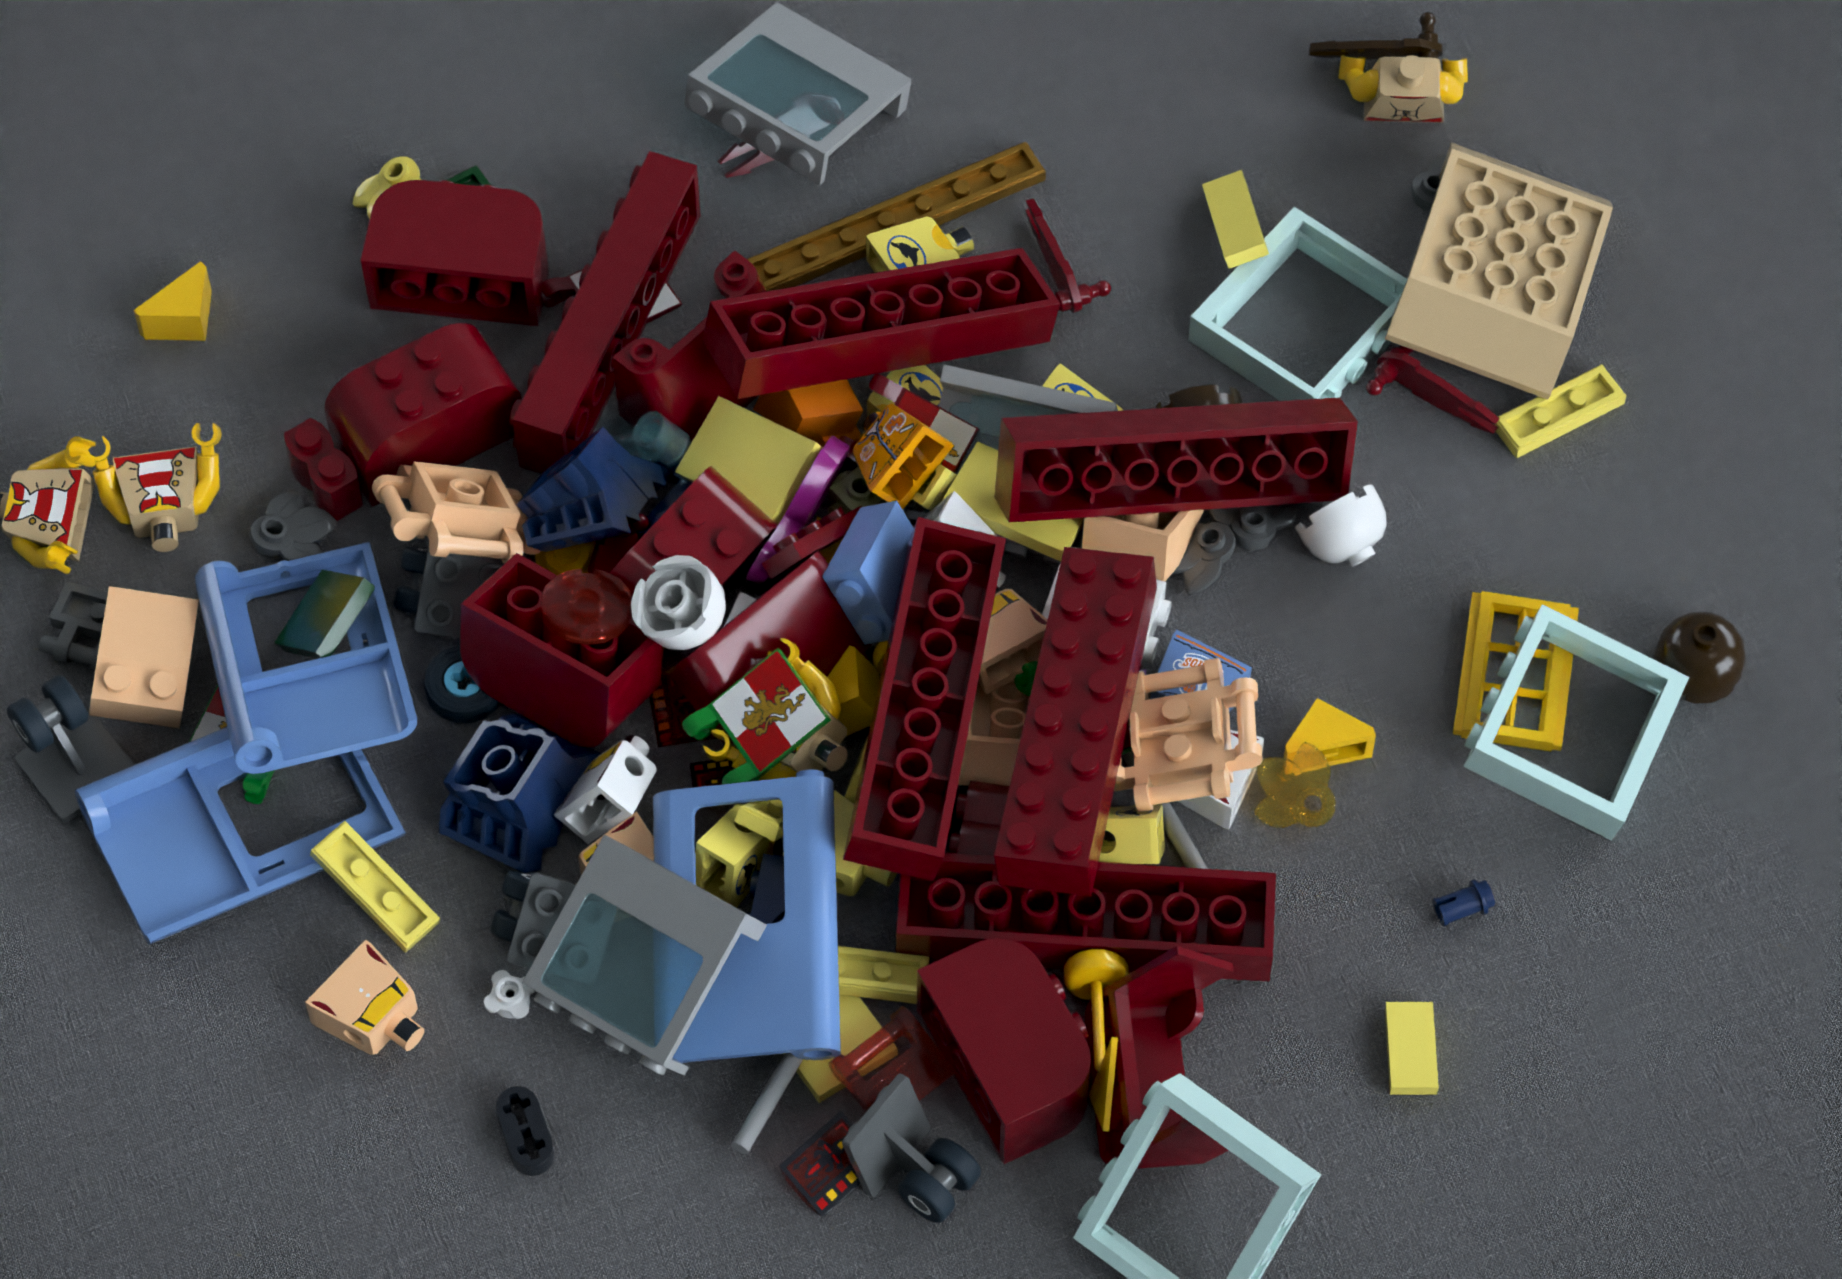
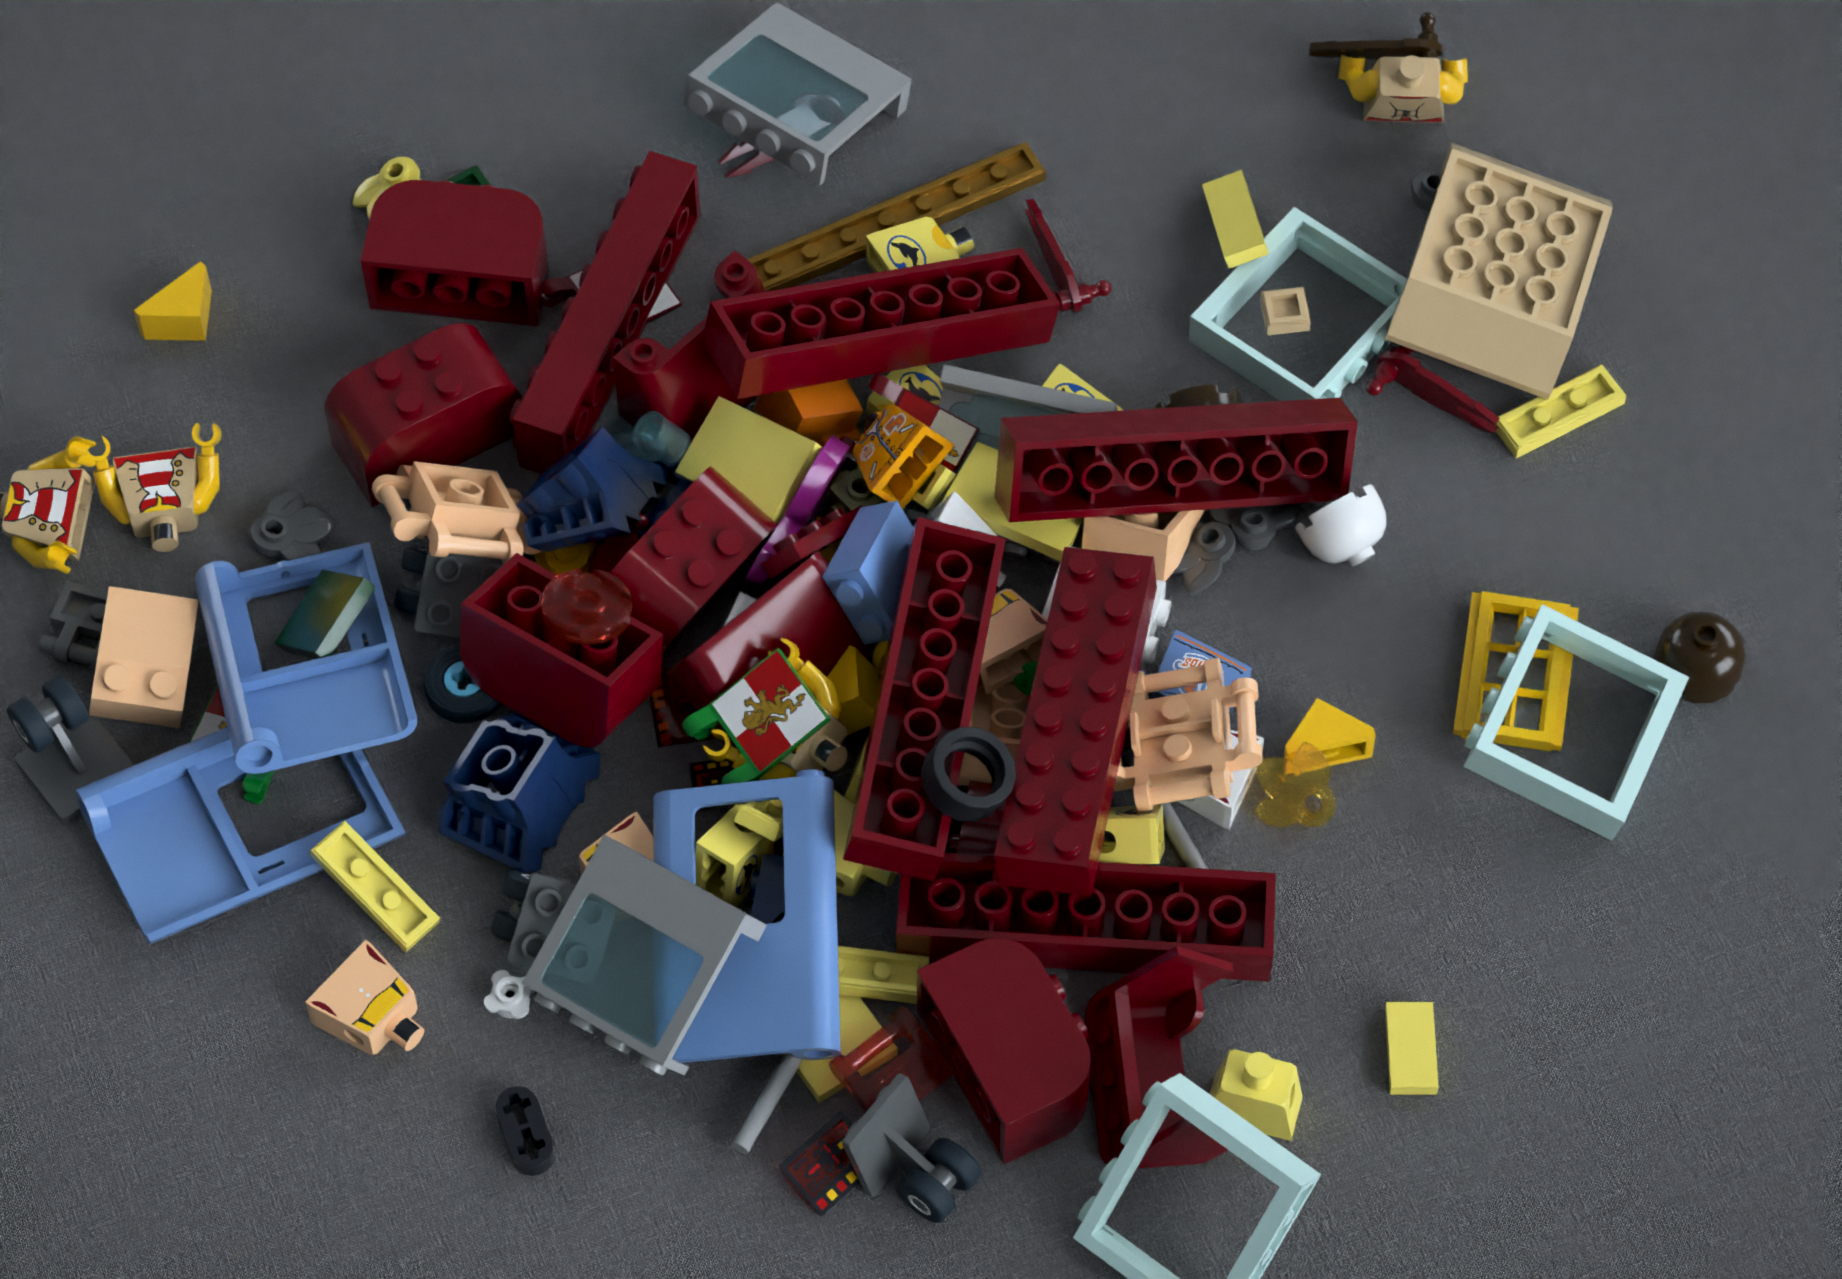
dark red brick [284,418,363,521] -> none
white torso [554,735,657,844] -> none
white cylinder [631,555,726,650] -> none
yellow piece [1063,949,1129,1132] -> none
dark blue pin [1432,879,1495,927] -> none
none -> black tyre [921,727,1016,821]
none -> light yellow torso [1210,1049,1303,1141]
none -> tan tile [1260,287,1311,335]

